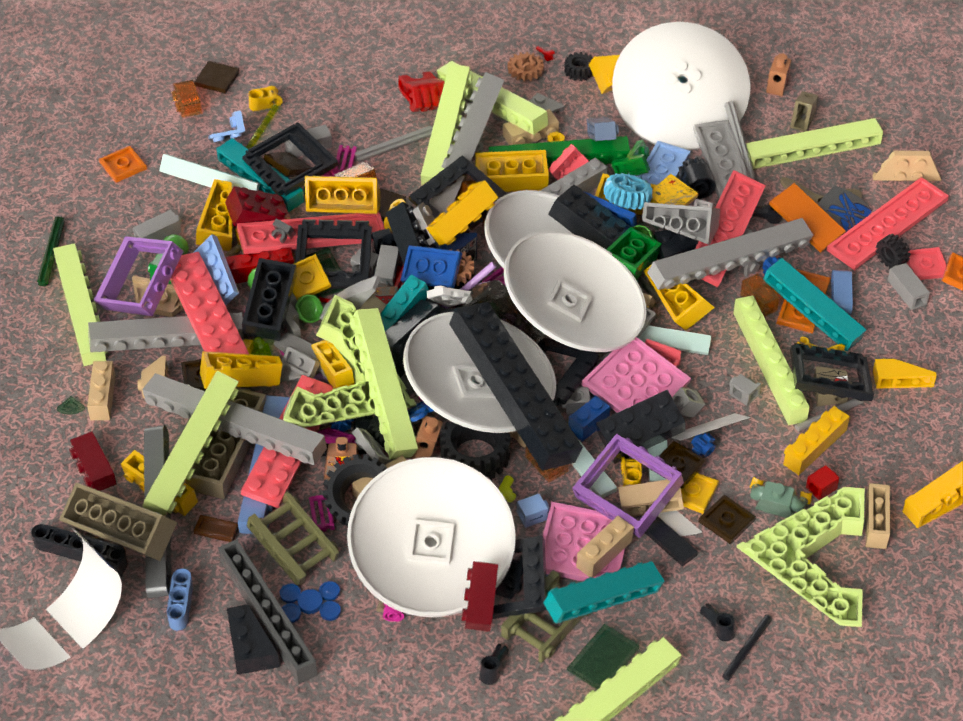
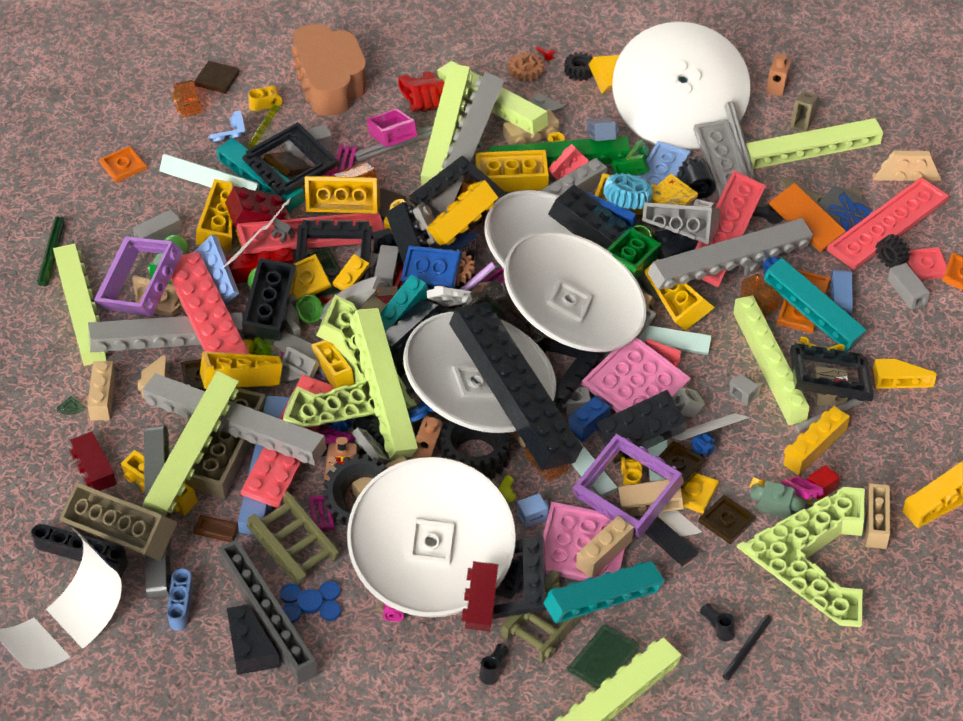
none -> white sticker [221,199,290,269]
none -> nougat brick [291,24,367,116]
none -> yellow plate [333,254,370,291]
none -> dark pink window [366,108,417,148]
none -> dark pink tile [781,476,823,500]

